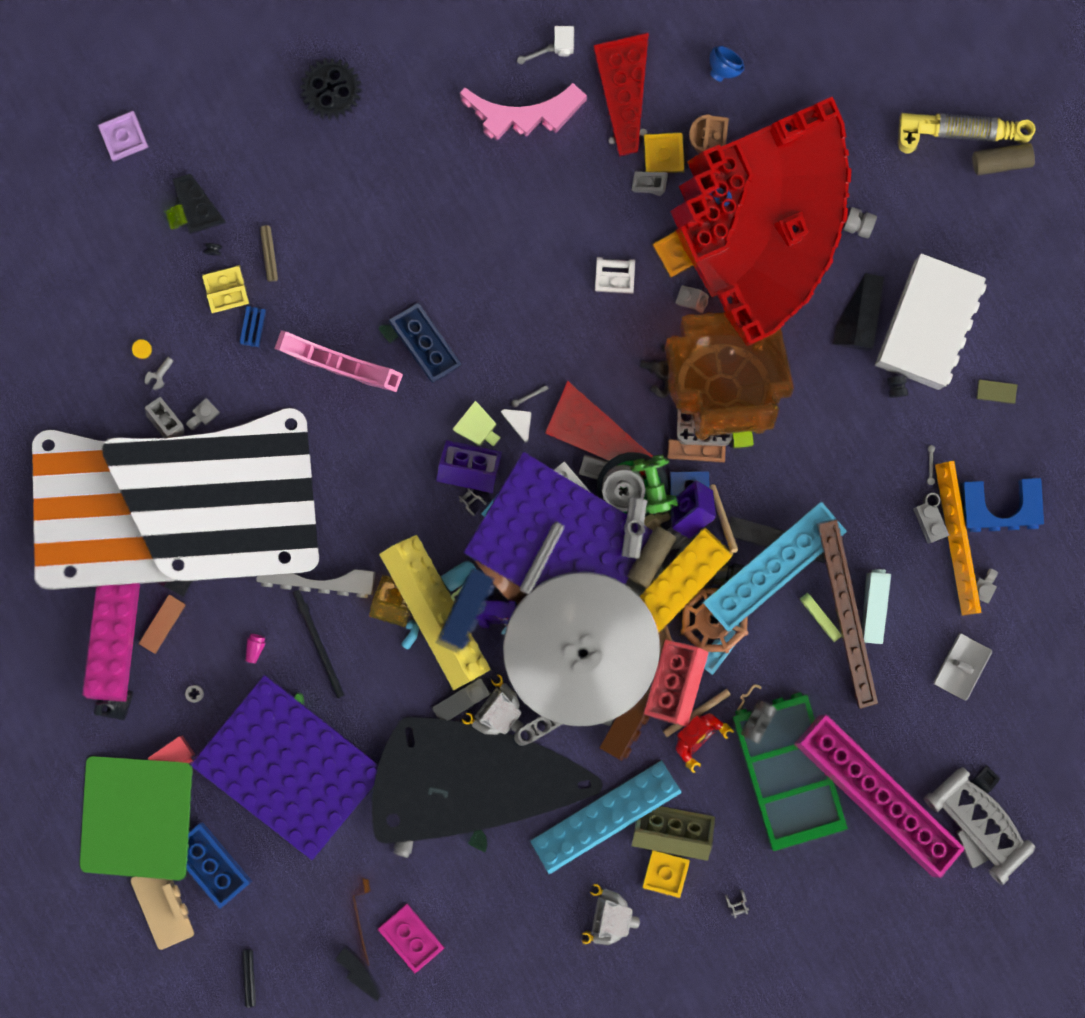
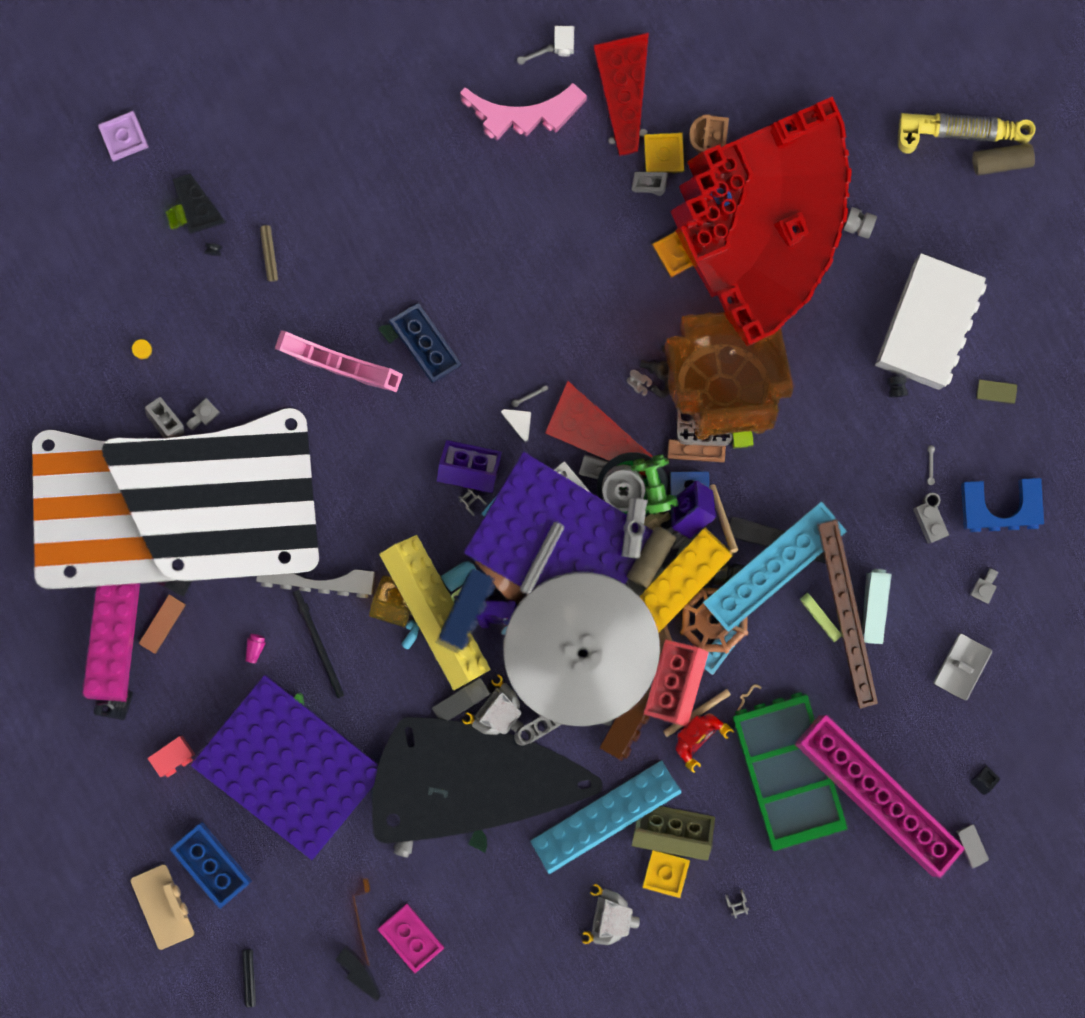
bright green piece [80,756,192,880] -> none
light grey bar [145,357,173,390] -> none
light grey bush [185,685,204,703] -> none
light yellow slope [202,265,249,313] -> none
blue tile [240,306,266,347] -> none
black gear [300,58,362,121] -> none
yellowish green torso [453,401,501,446] -> none
white plate [595,257,635,294] -> none
light grey bracket [675,285,709,313] -> none
blue piece [709,46,744,81] -> none
dark grey piece [741,700,777,744] -> none
black wedge [832,273,884,351] -> none
light grey piece [923,767,1035,885] -> none
light orange plate [935,461,982,616] -> none
none -> light grey piece [627,370,652,396]

